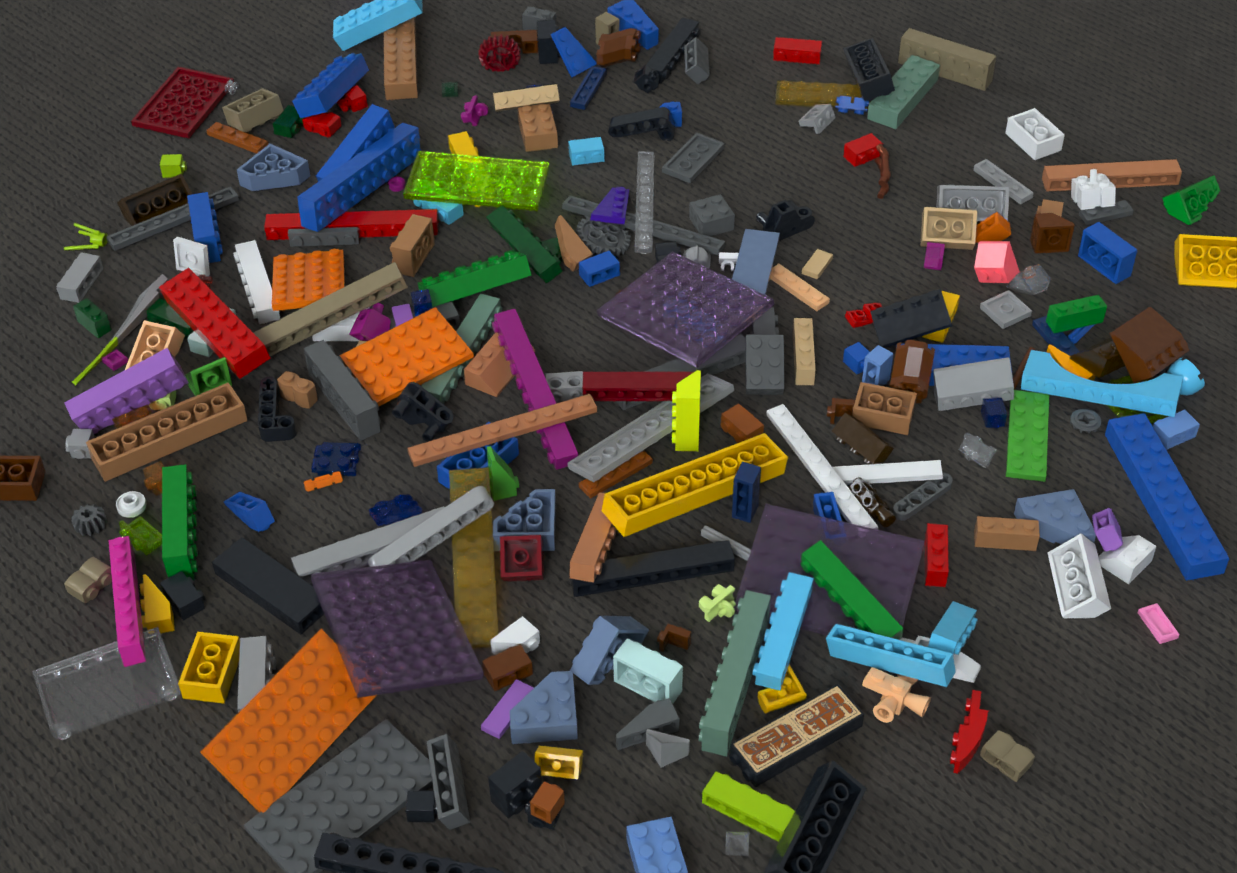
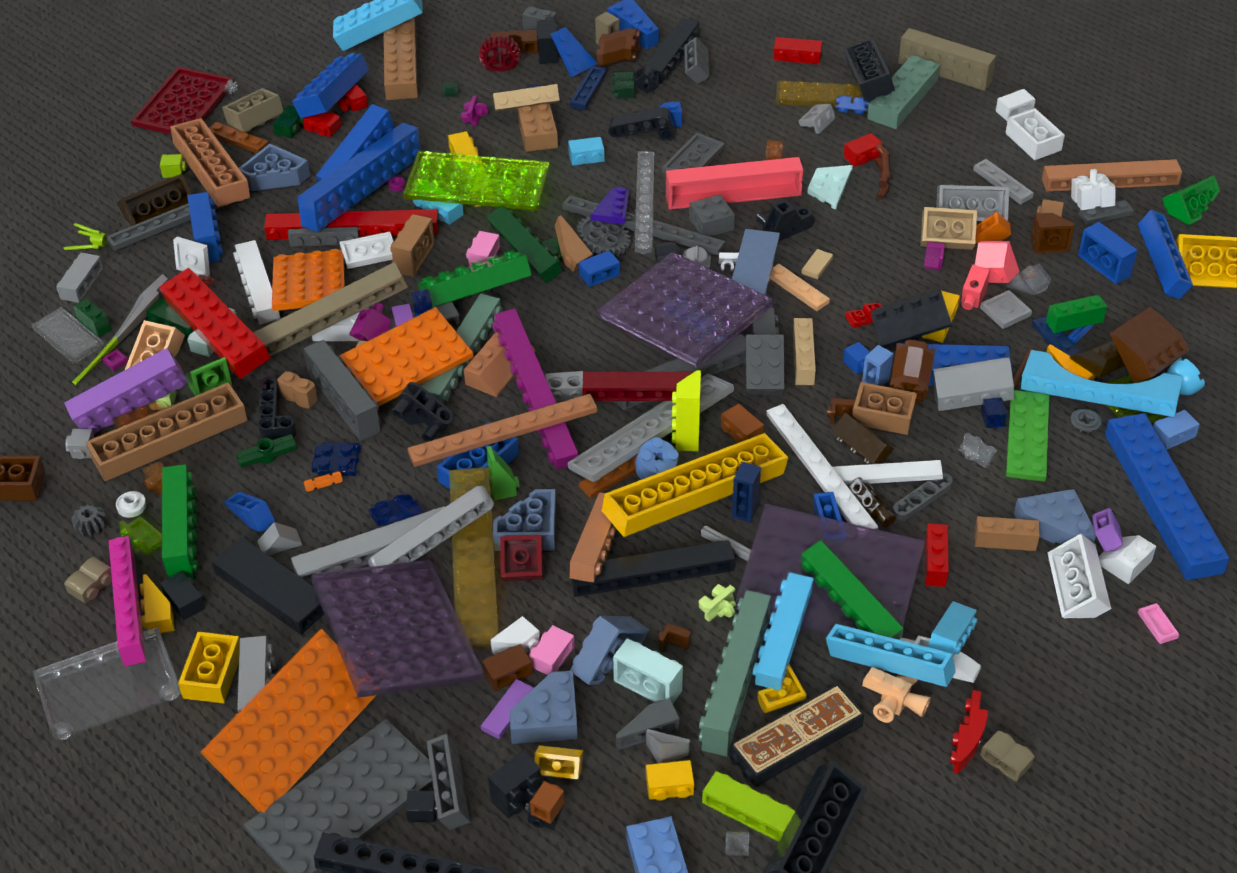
none -> clear tile [31,307,104,364]
none -> nougat brick [170,118,250,207]
none -> dark green piece [235,434,296,468]
none -> light grey slope [258,522,302,556]
none -> white plate [339,232,394,269]
none -> bright pink brick [466,231,500,266]
none -> bright pink brick [529,625,575,675]
none -> clear green brick [611,70,634,99]
none -> medium blue brick [635,437,678,479]
none -> yellow brick [646,760,694,801]
none -> coral piece [666,157,803,209]
none -> clear orange bracket [765,140,783,160]
none -> light aqua wing [807,165,853,209]
none -> coral torso [961,265,990,310]
none -> white brick [996,89,1035,121]
none -> blue brick [1138,210,1193,299]

